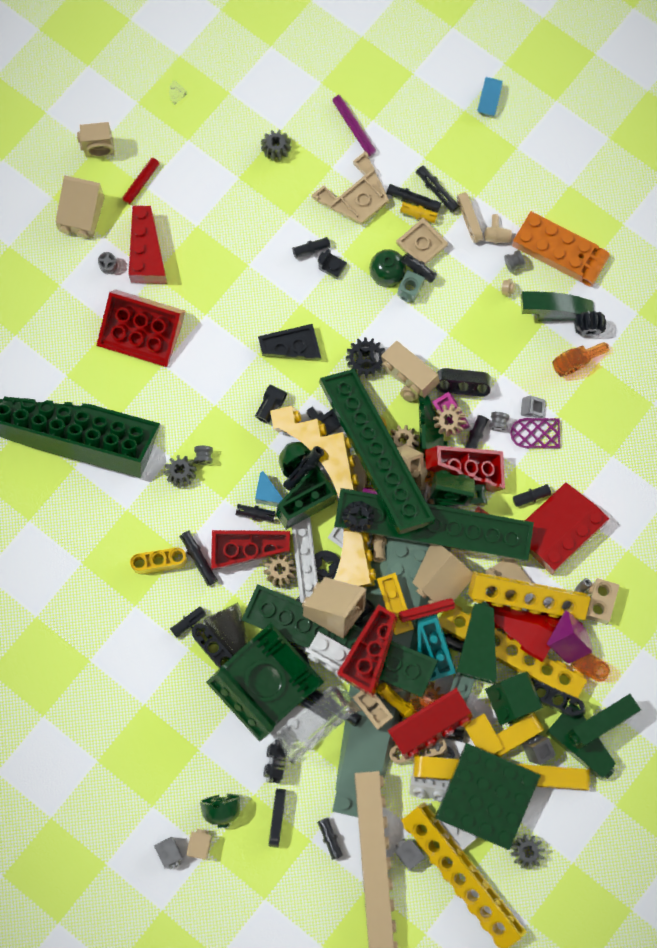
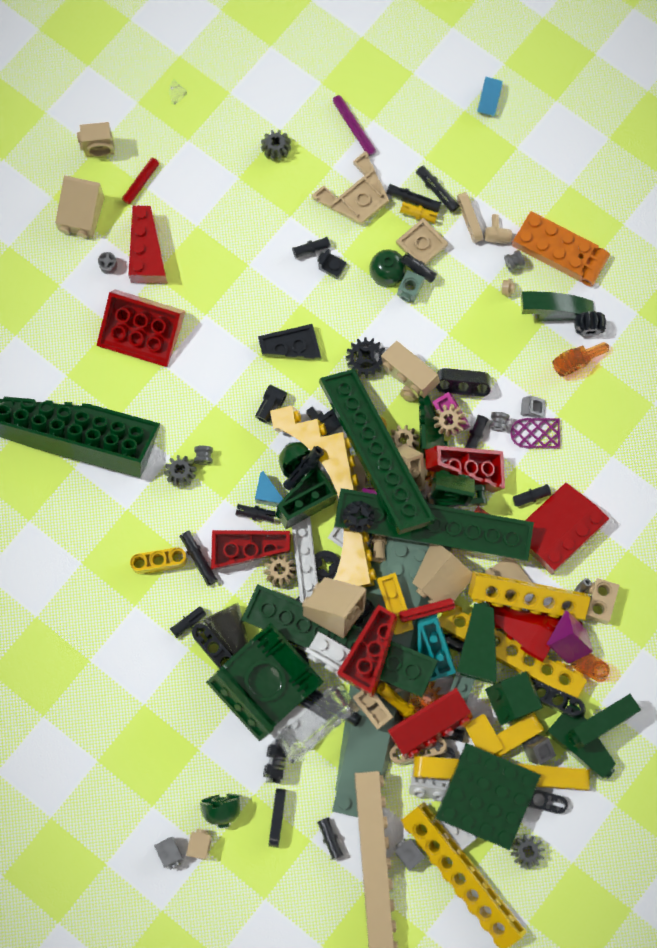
none -> black beam [528,789,568,814]

